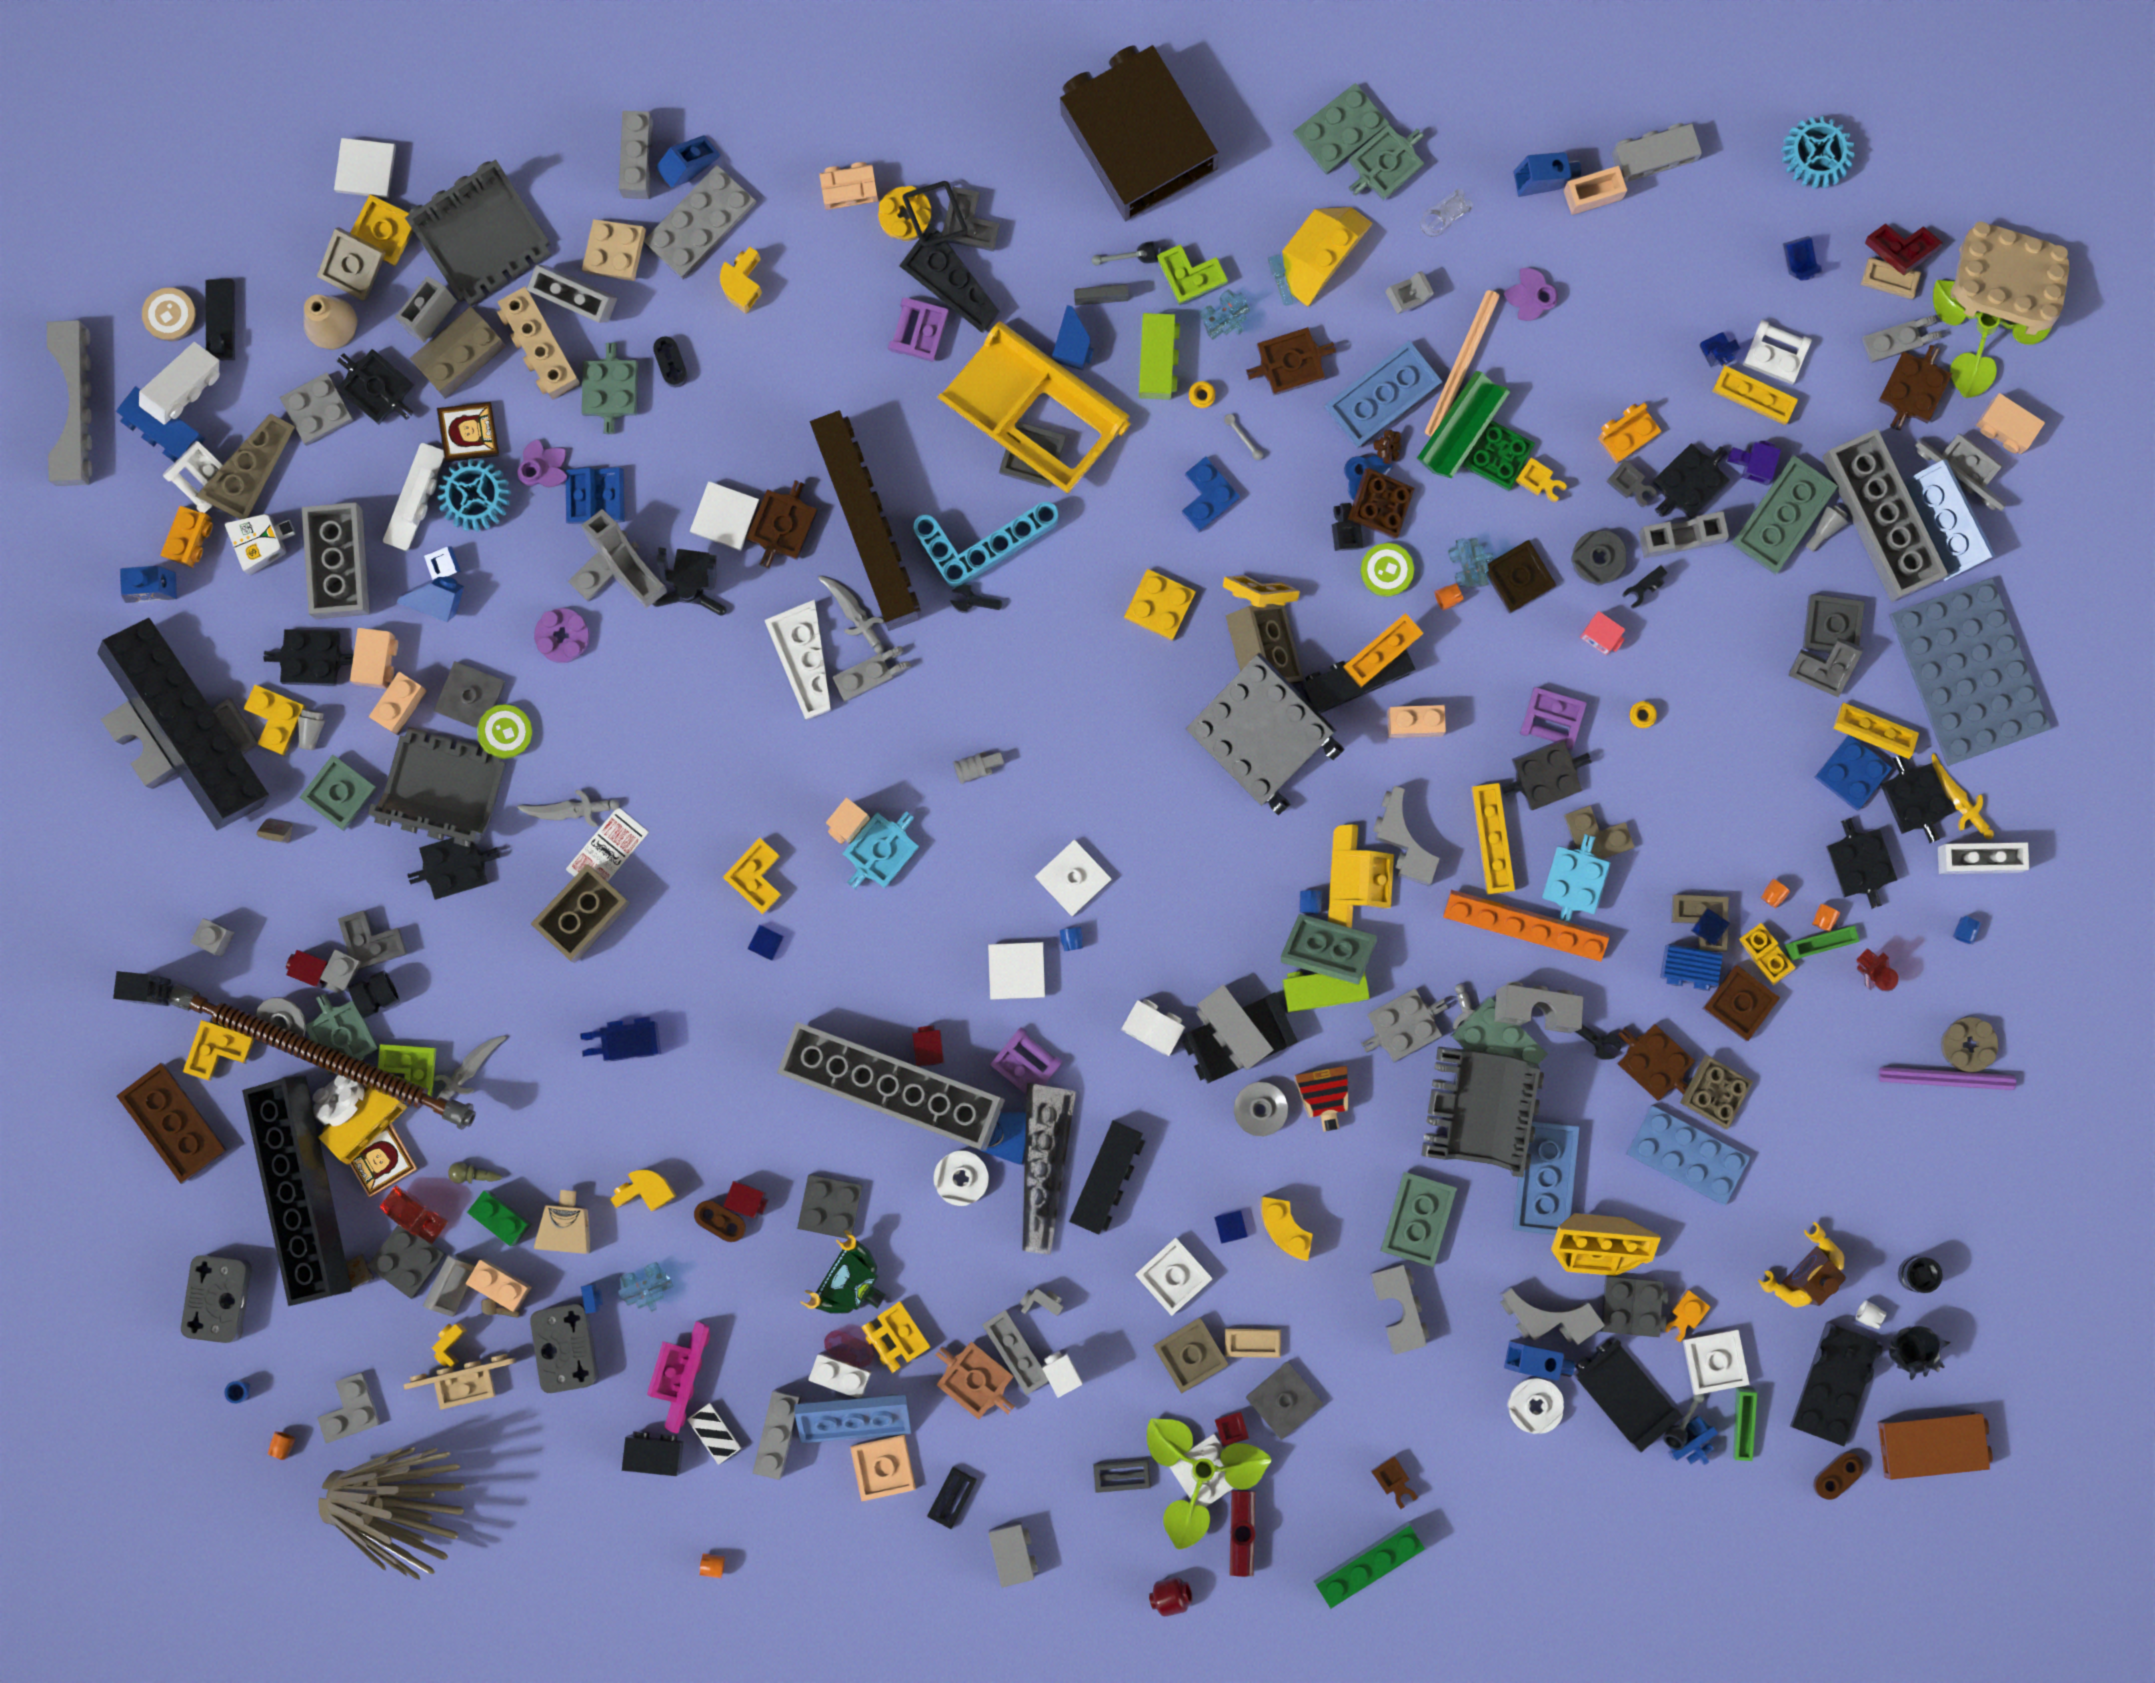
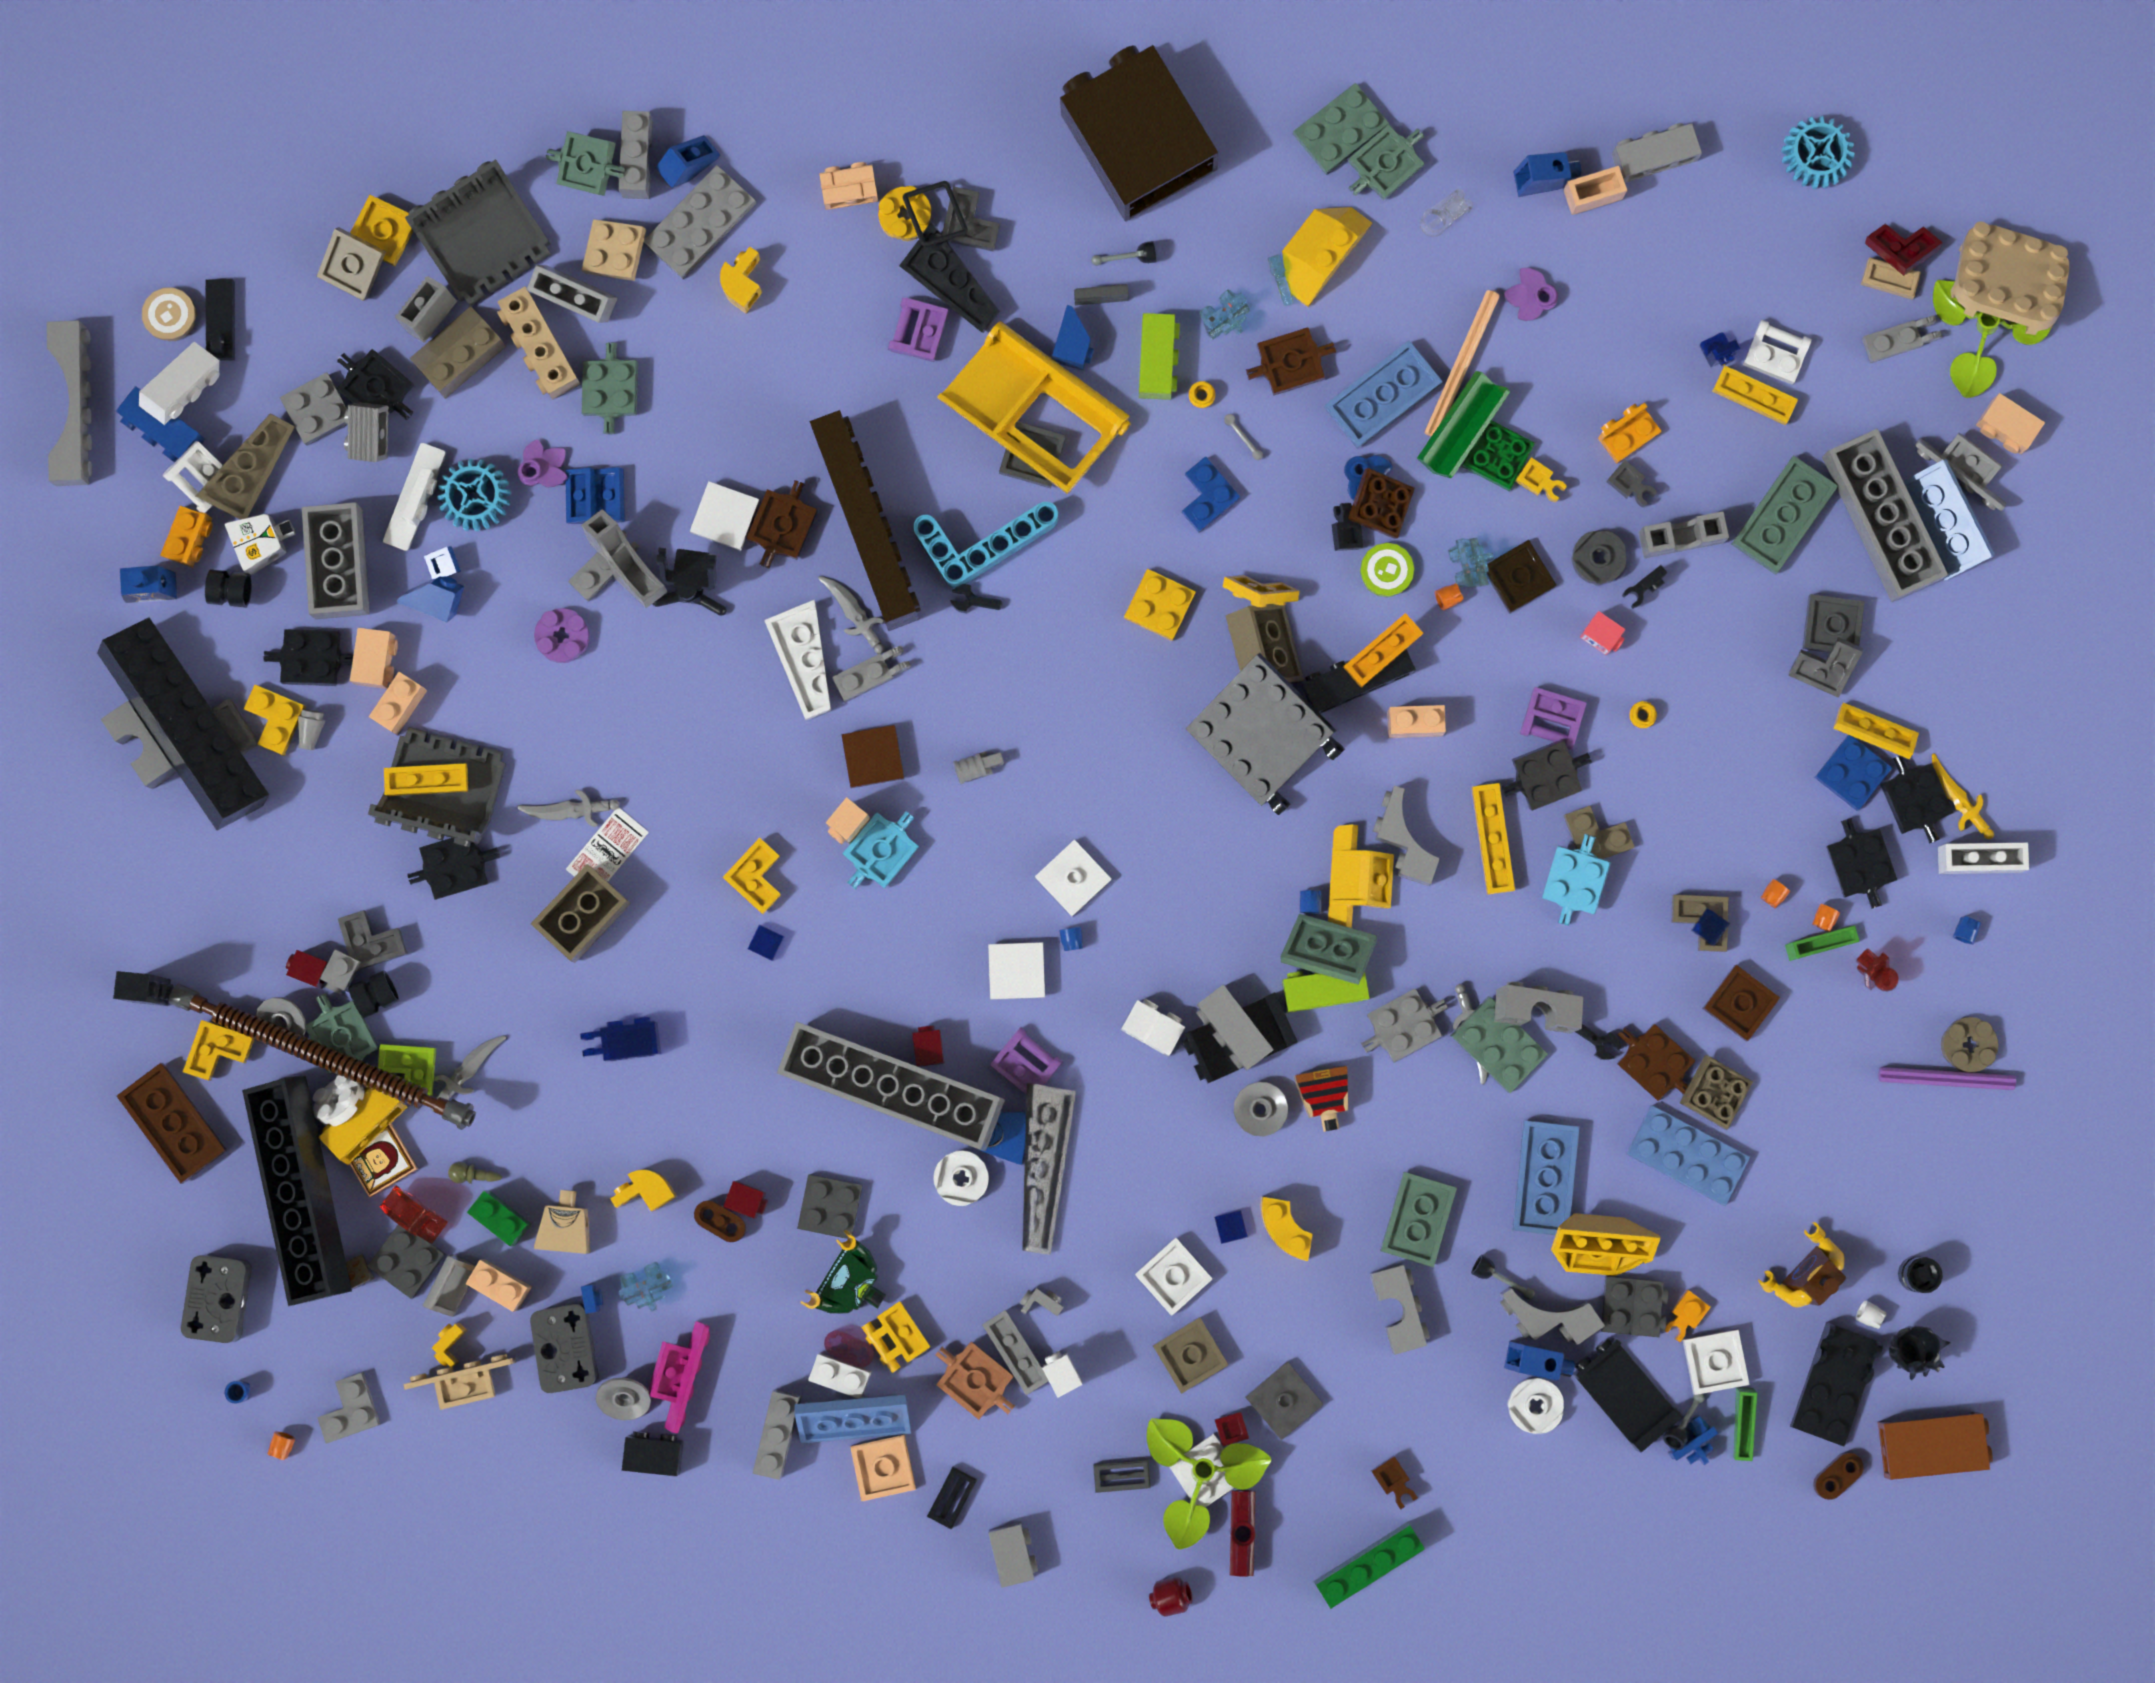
light grey brick [190,918,235,957] -> none
dark tan slope [256,819,293,843] -> none
sand green plate [299,755,377,831] -> none
tan cone [303,294,358,350] -> none
dark tan plant [318,1447,465,1580] -> none
white tile [334,138,396,198] -> none
flat silver plate [434,661,506,728] -> none
tile [437,402,499,462] -> none
lime tile [477,704,532,759] -> none
dark tan hand [481,1299,520,1318] -> none
black beam [653,336,688,388] -> none
white tile [687,1403,742,1465] -> none
orange hose [699,1553,725,1579] -> none
black brick [1069,1120,1145,1235] -> none
lime plate [1156,244,1228,305] -> none
tan tile [1225,1329,1281,1358] -> none
reddish brown plant [1373,430,1402,464] -> none
light grey bracket [1385,271,1434,314] -> none
dark grey hinge [1421,1047,1544,1177] -> none
orange plate [1443,889,1609,962] -> none
black plate [1652,443,1730,519] -> none
blue brick [1660,944,1723,991] -> none
dark purple brick [1727,441,1781,485] -> none
yellow slope [1739,923,1795,986] -> none
clear blue bracket [1783,236,1822,281] -> none
light grey cone [1805,505,1848,552] -> none
reddish brown plate [1879,345,1952,431] -> none
sand blue plate [1889,577,2051,767] -> none
none -> black wheel [205,569,252,608]
none -> light grey brick [344,402,389,462]
none -> yellow plate [384,763,468,796]
none -> sand green plate [546,131,625,196]
none -> light grey dish [595,1378,651,1420]
none -> reddish brown tile [841,725,904,789]
none -> hinge [1471,1255,1535,1299]

